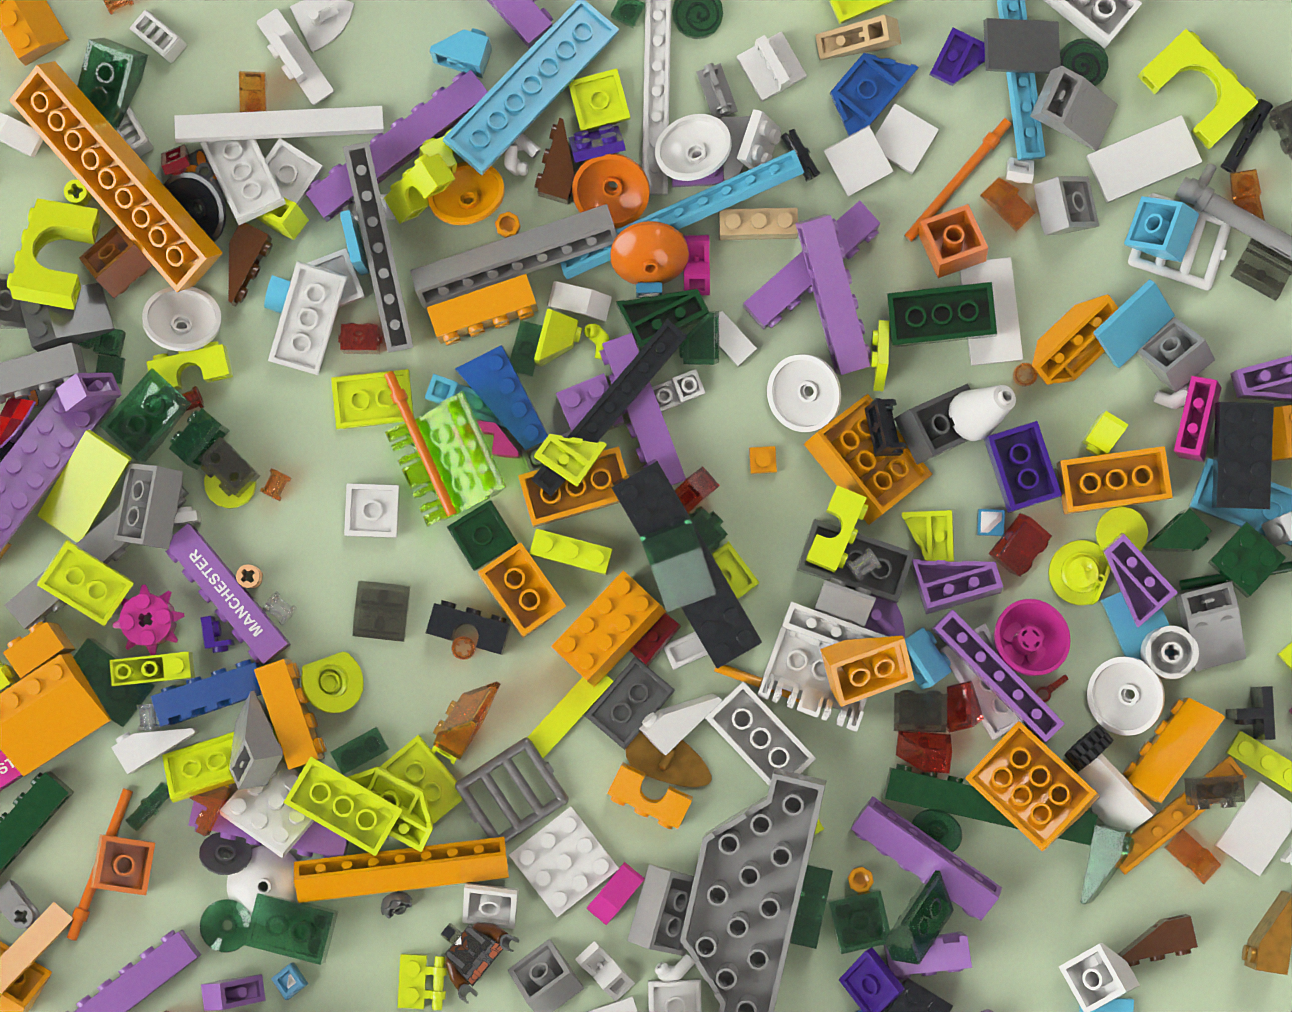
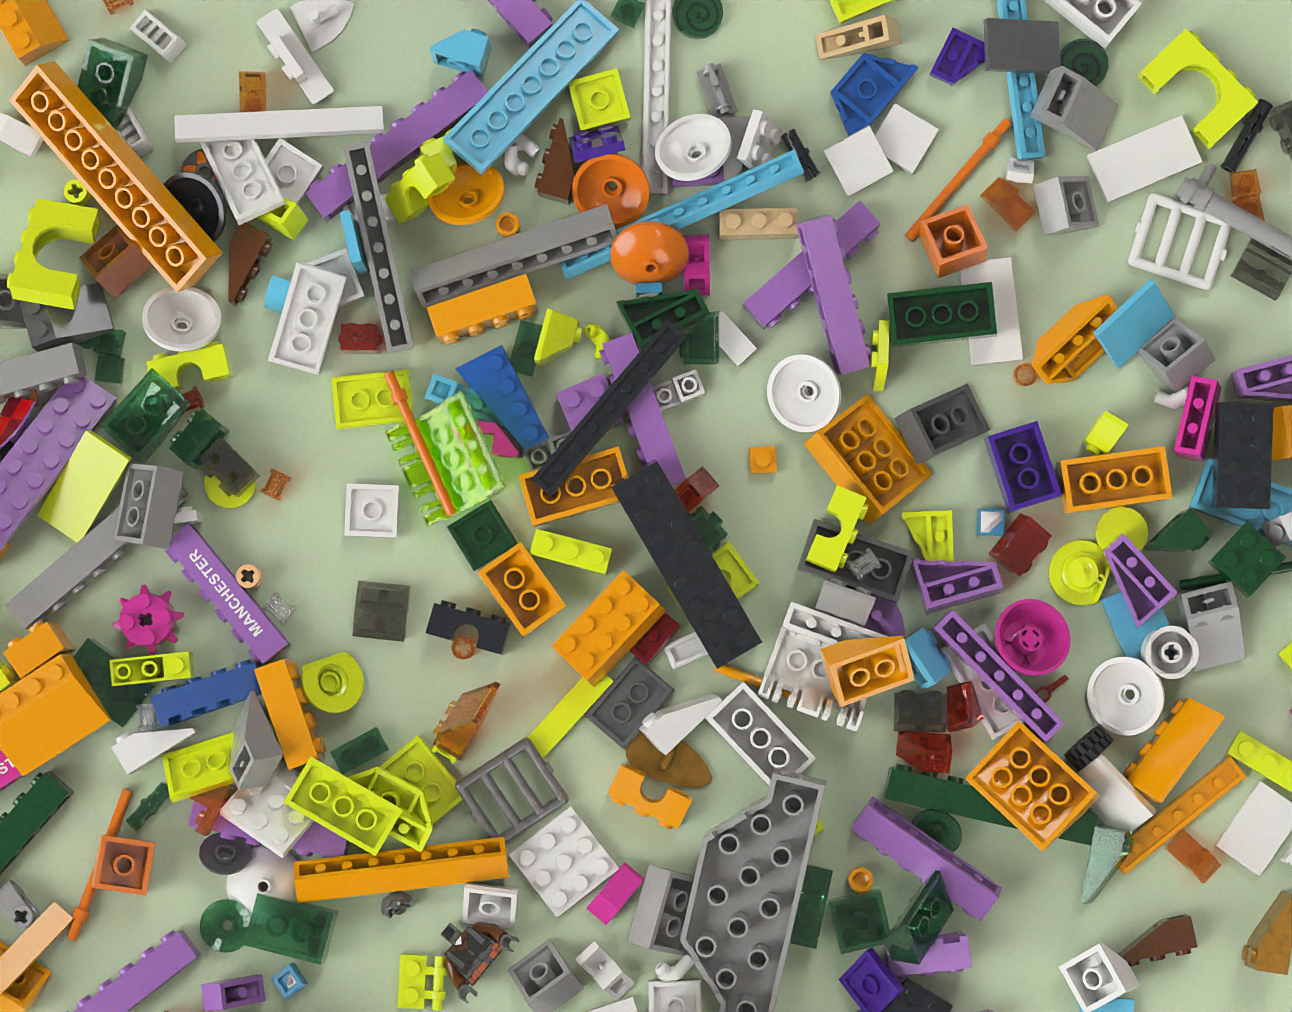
neon yellow plate [37,540,134,627] -> none
medium lavender slope [56,373,122,412] -> none
dark red plate [161,144,190,176] -> none
dark purple bracket [200,616,235,653] -> none
neon yellow wing [534,434,607,487] -> none
white slope [548,281,612,322] -> none
clear green slope [639,519,716,612] -> none
white bracket [737,31,807,102] -> none
black hinge [864,398,907,457] -> none
white cone [949,385,1016,441] -> none
medium azure slope [1124,196,1199,262] -> none
clear smoke brick [1184,774,1245,810] -> none
black bracket [1226,686,1276,740] -> none

